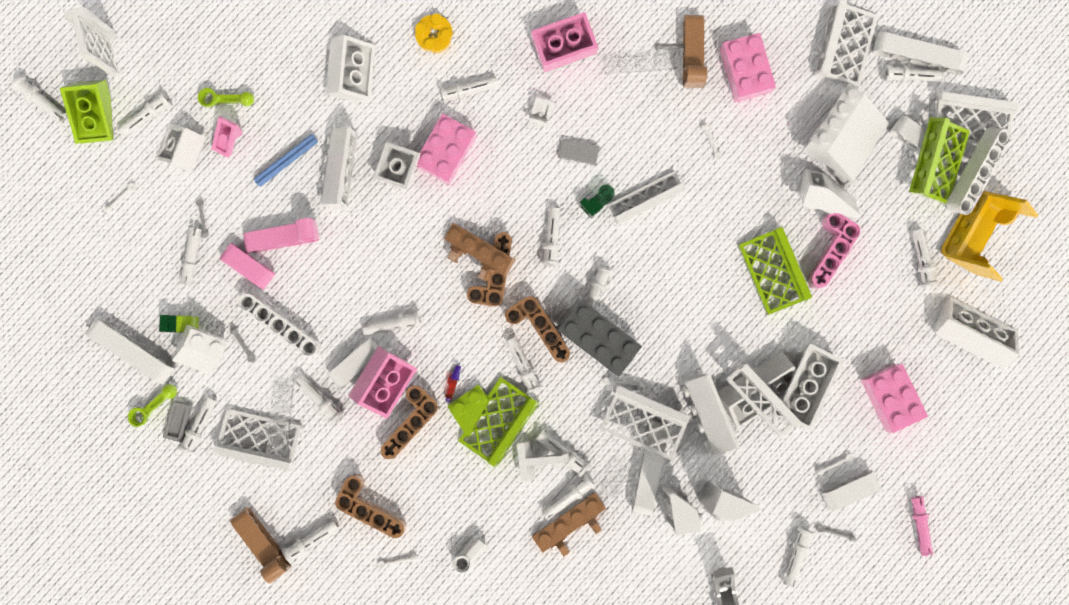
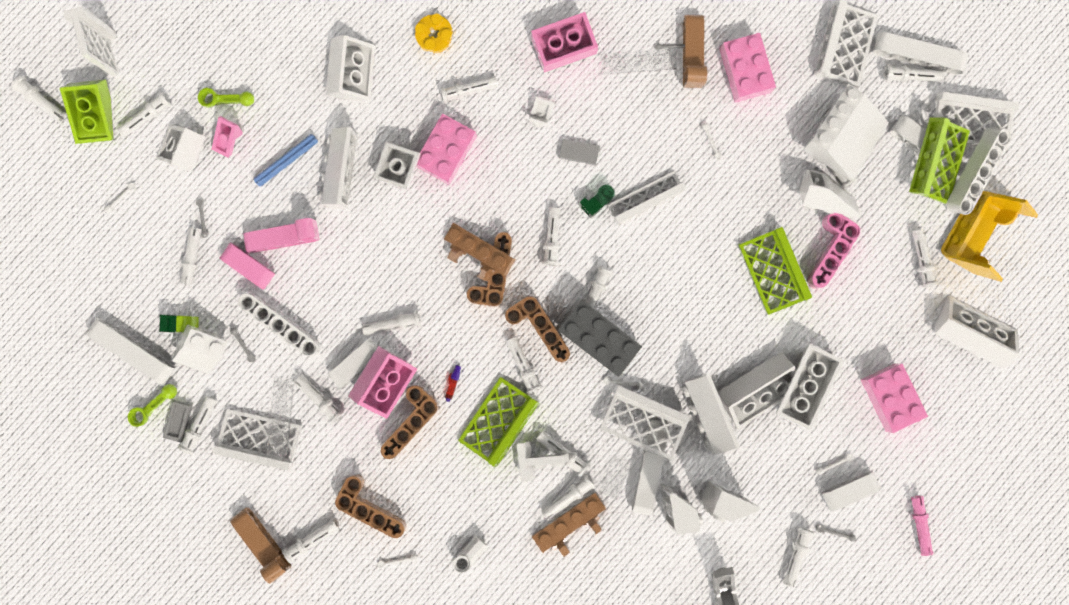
lime wing [447,384,490,437] -> none
white fence [725,363,802,438] -> none

